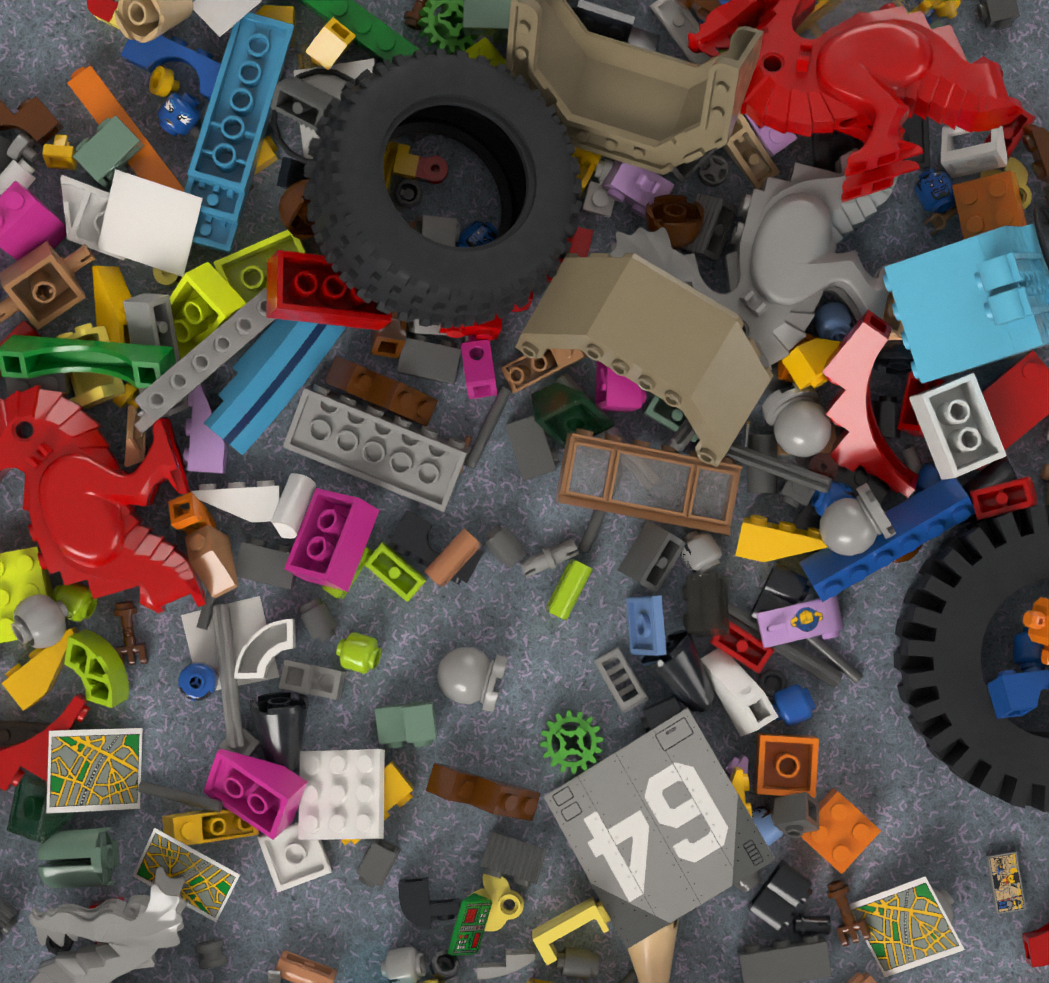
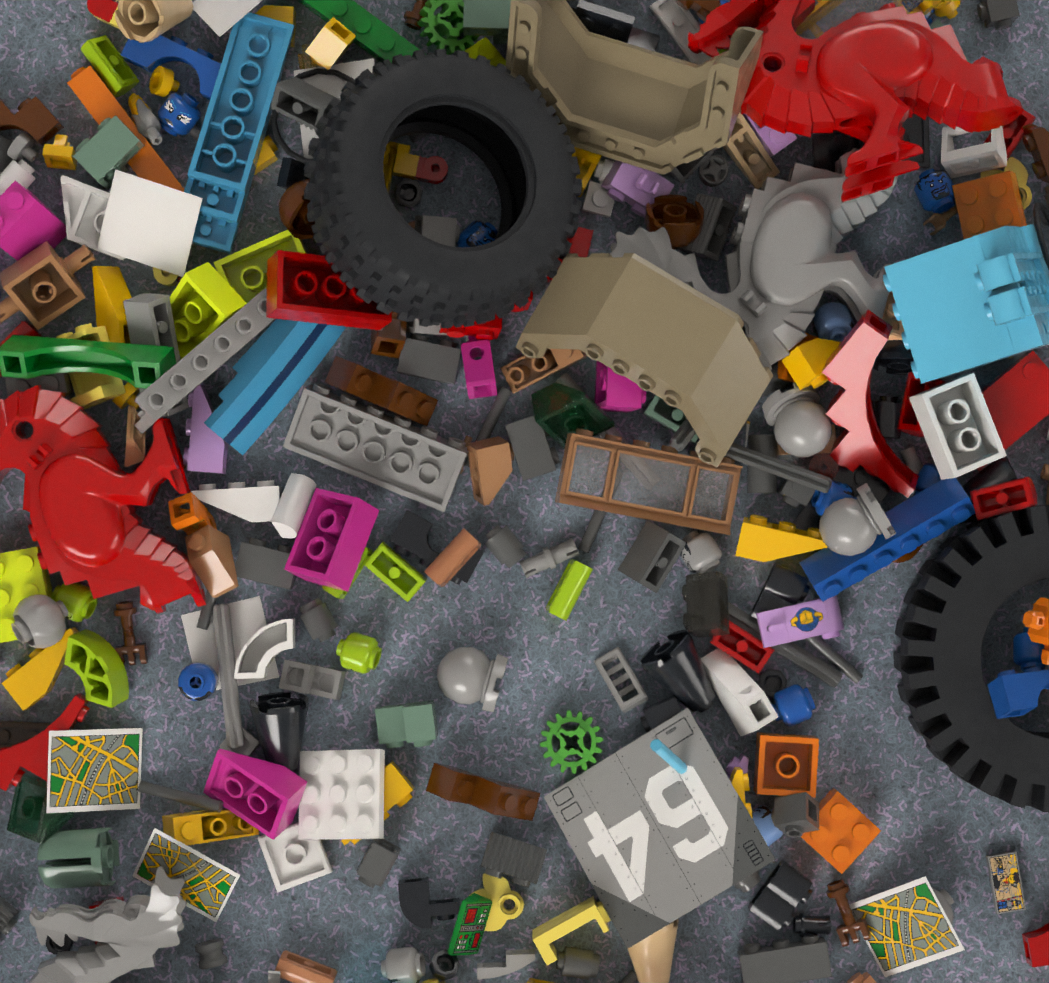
medium blue tile [626,595,667,656] -> none
none -> lime brick [81,35,140,97]
none -> light grey piece [128,93,163,145]
none -> medium nougat slope [466,436,514,506]
none -> medium azure bar [650,739,687,774]

